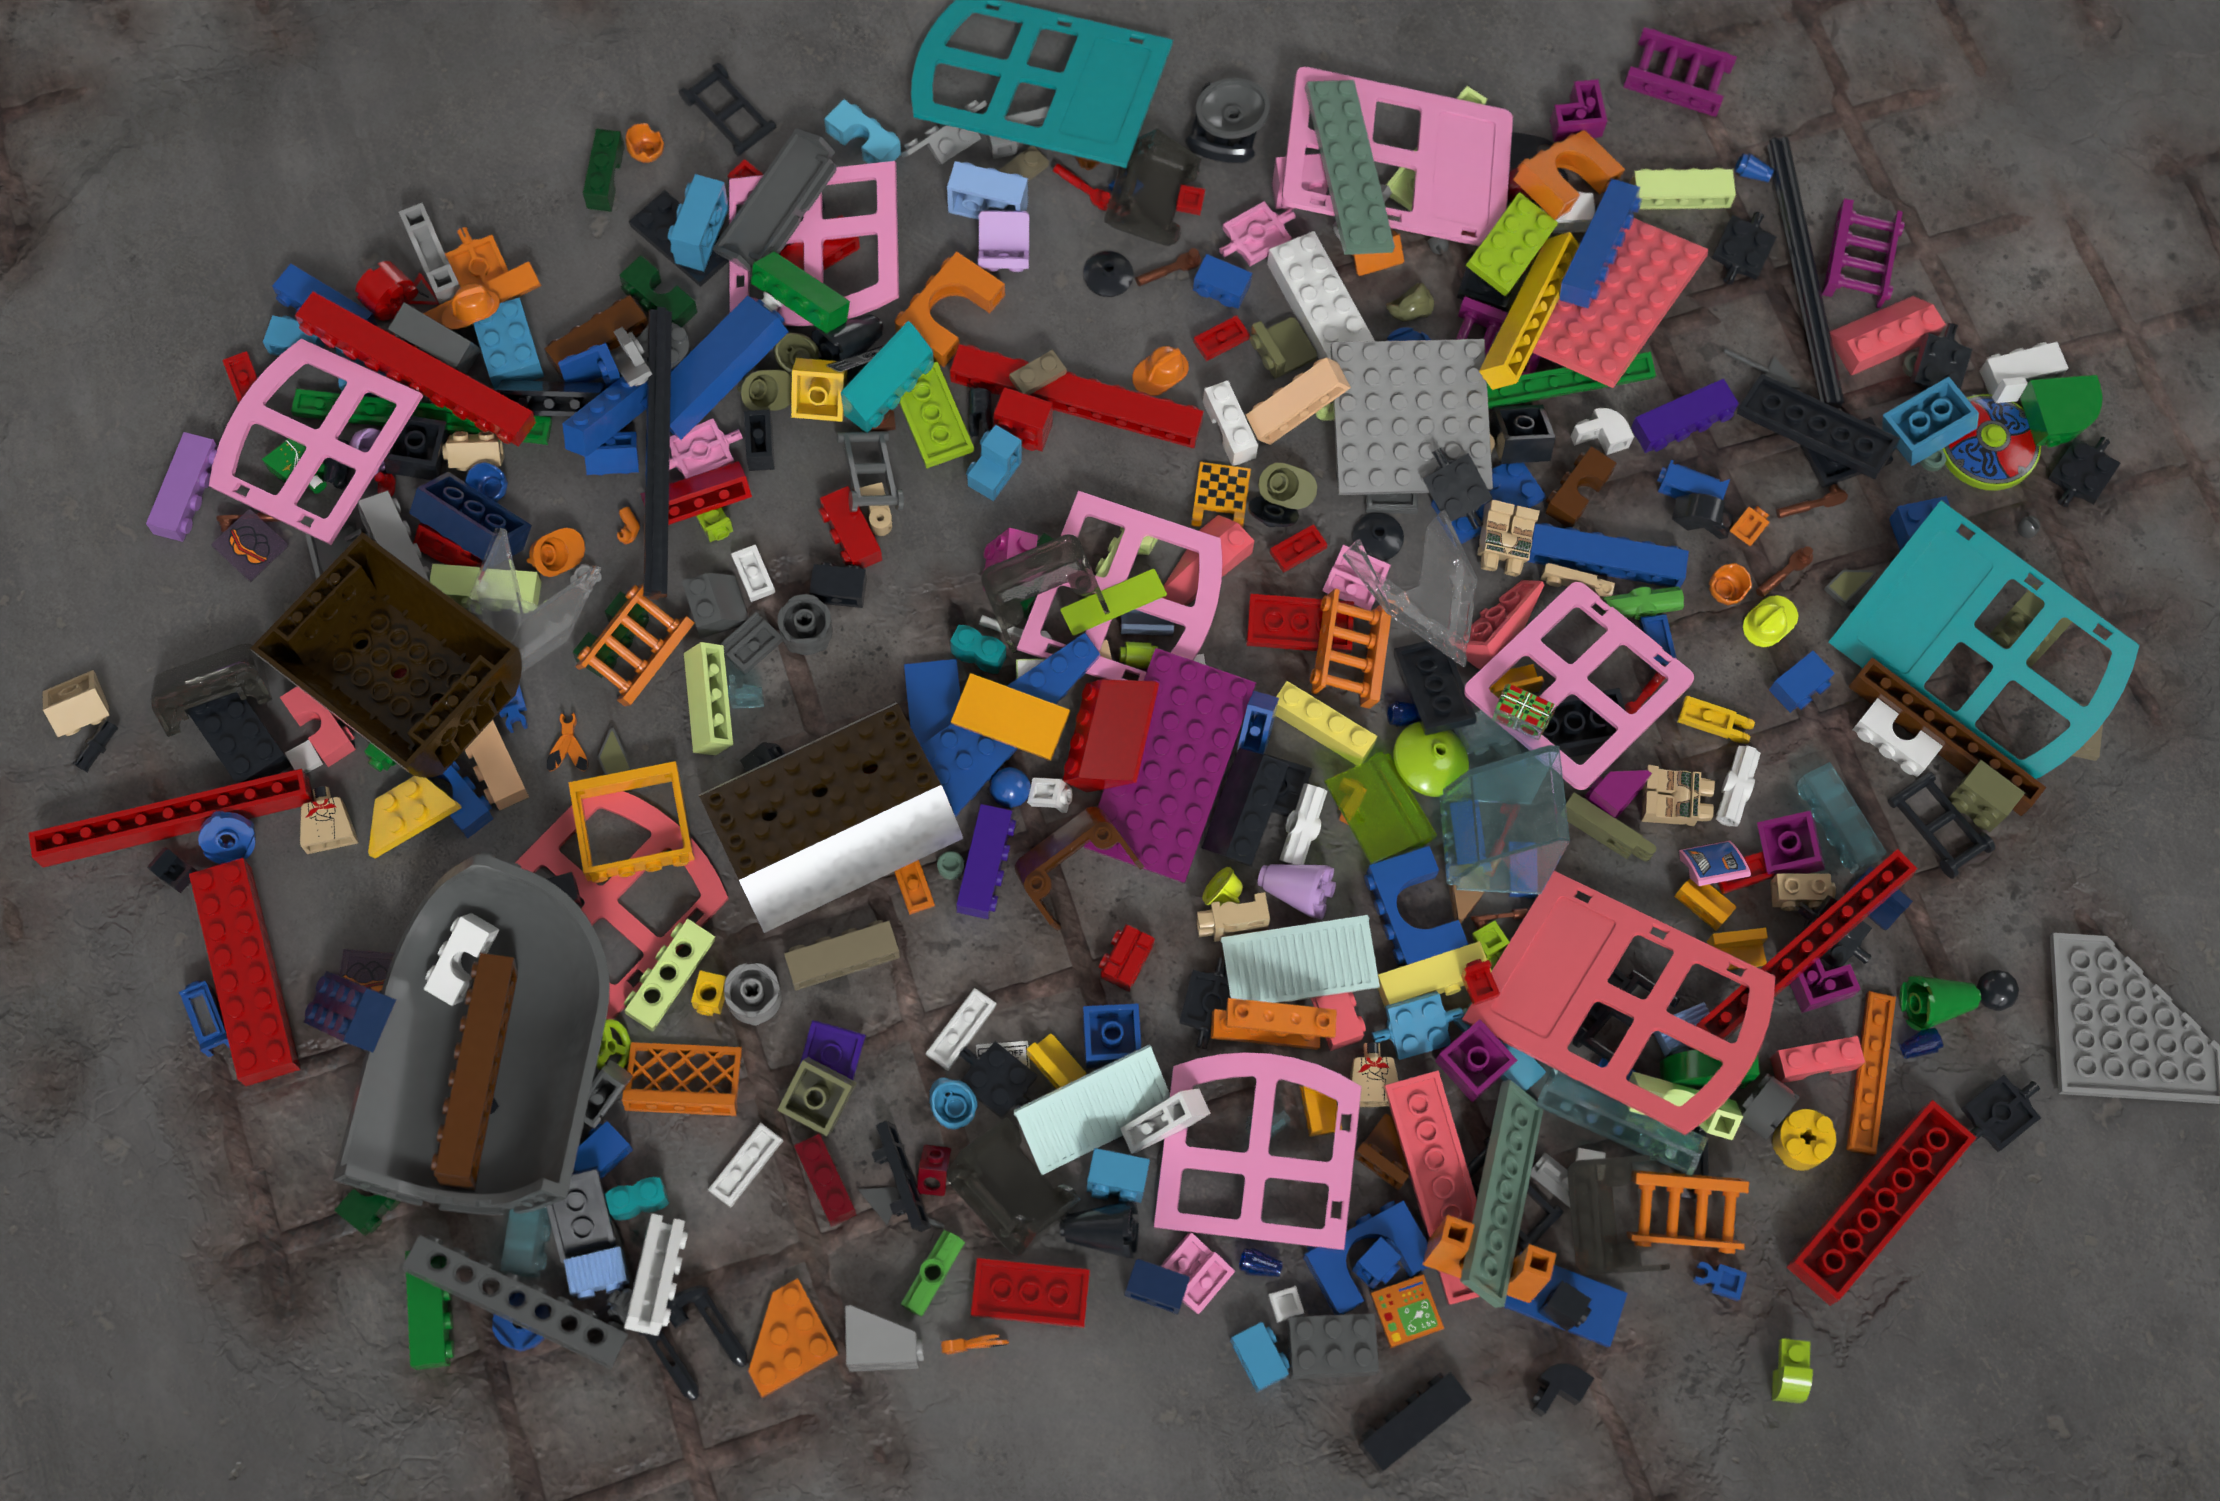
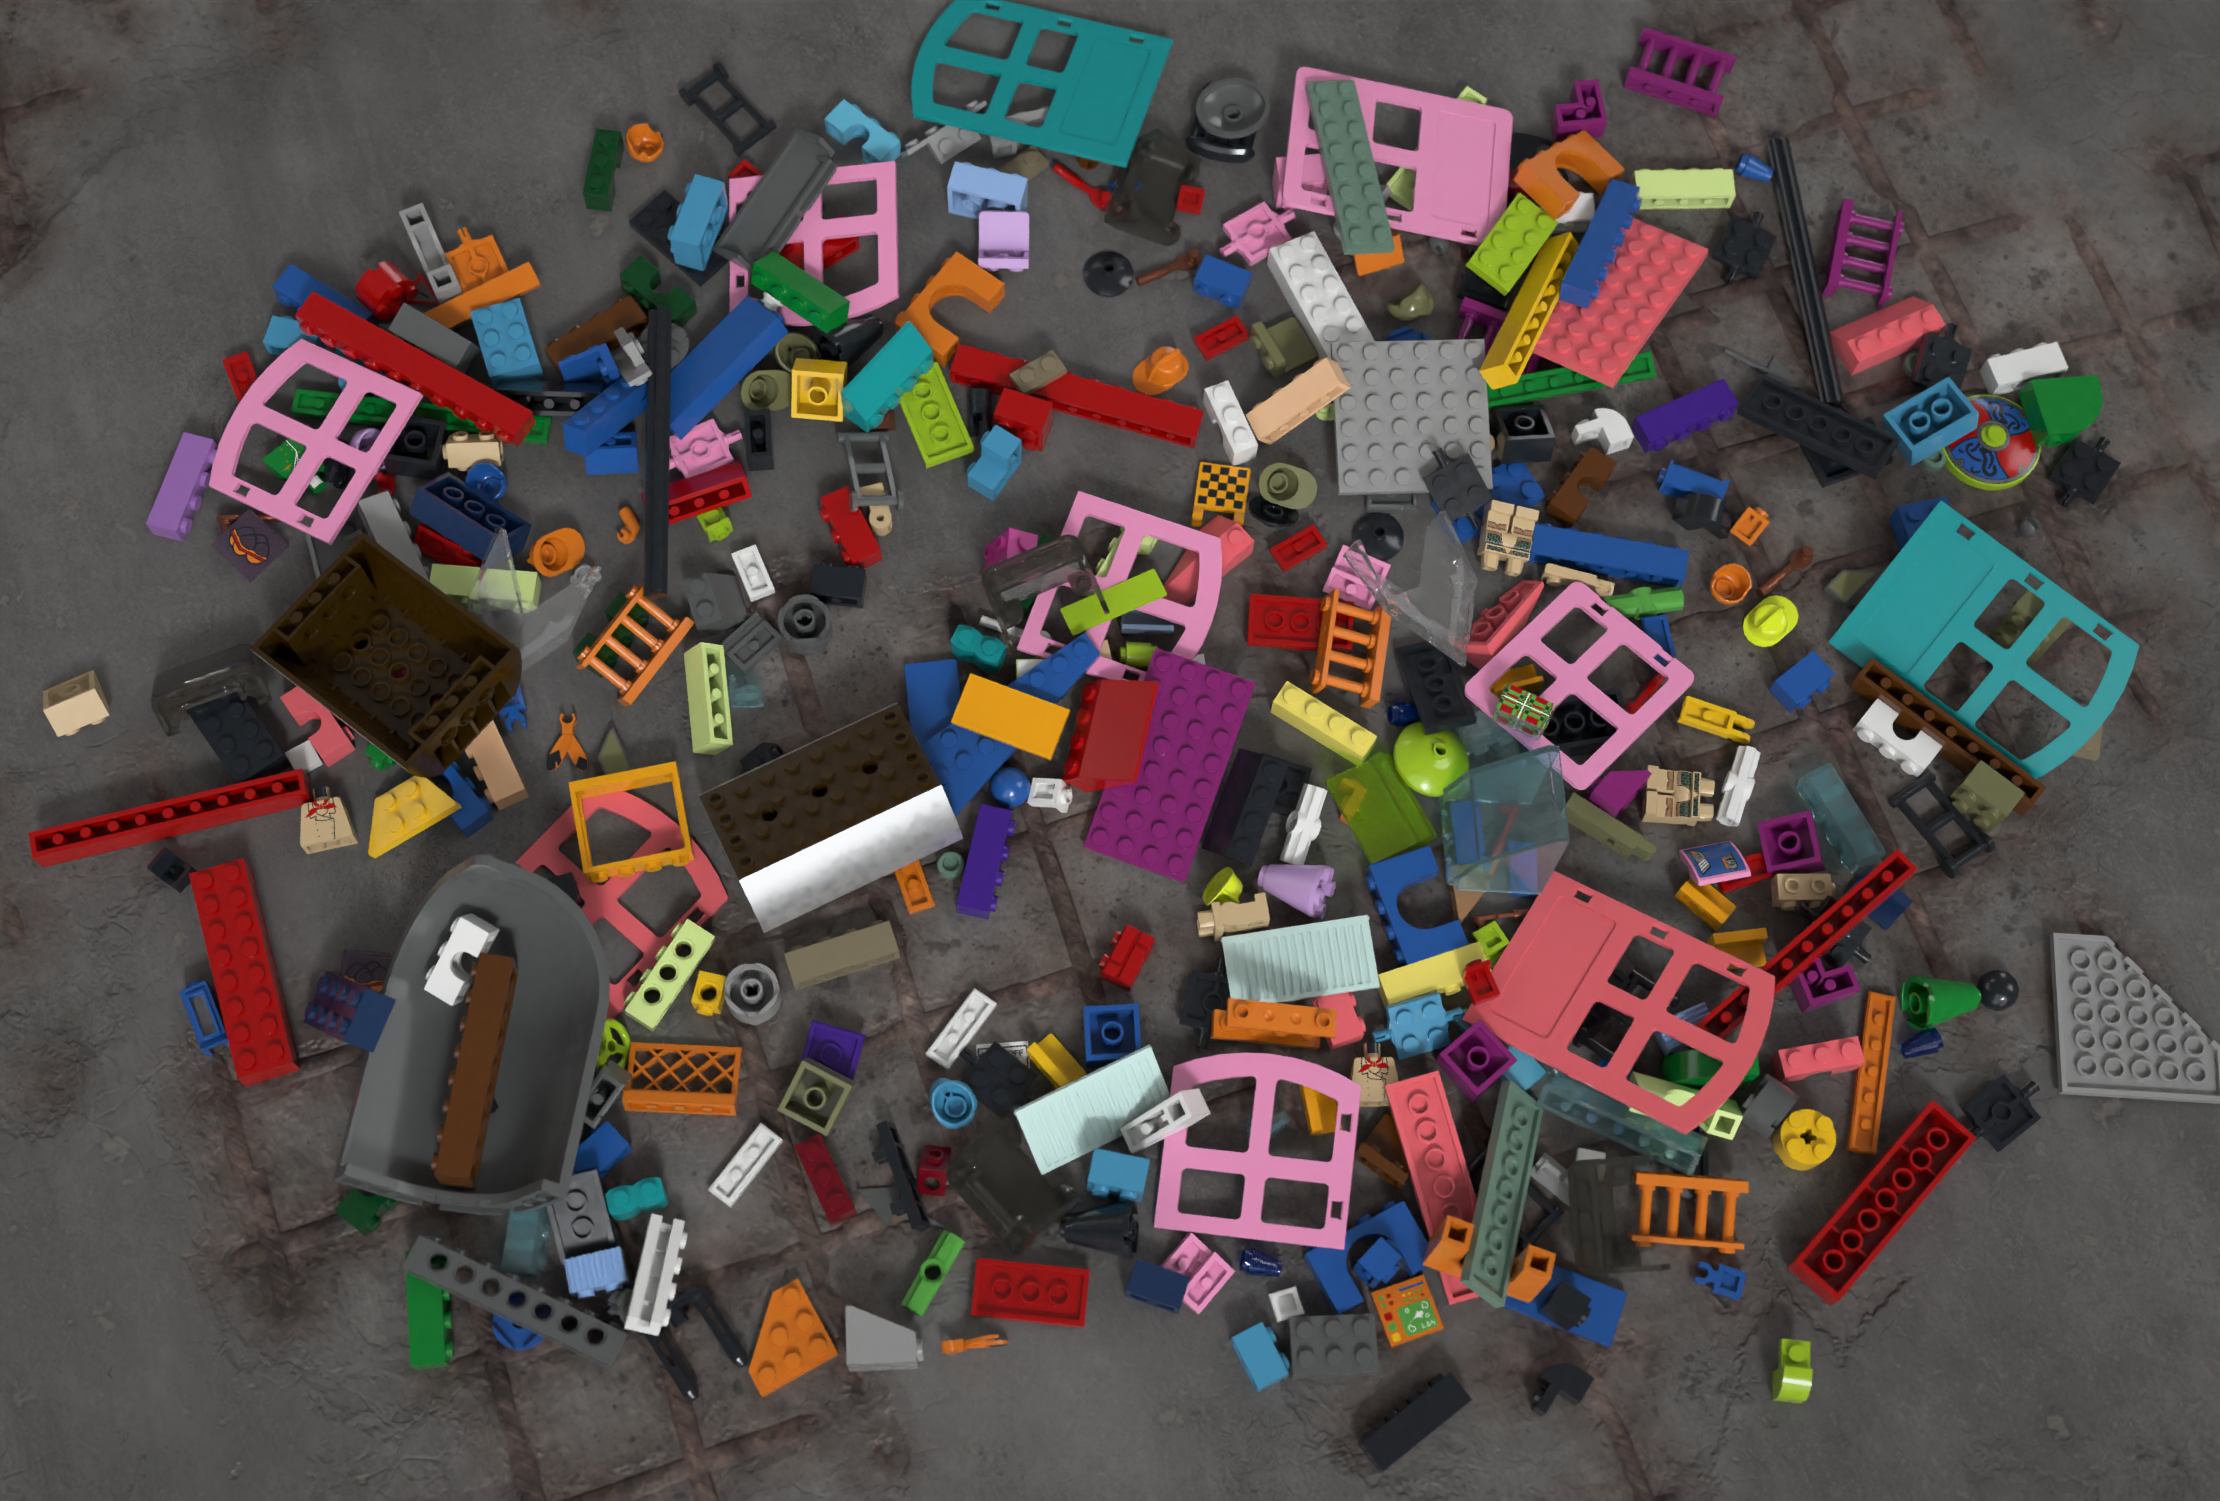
black pin [72,719,119,773] -> none
blue plate [198,811,256,864] -> none
orange piece [442,284,500,330] -> none
sticker [826,344,886,372] -> none
reddish brown windscreen [1015,807,1144,931] -> none
blue brick [1237,691,1279,755] -> none
copper piece [1776,484,1848,519] -> none
white tile [1992,377,2028,403] -> none

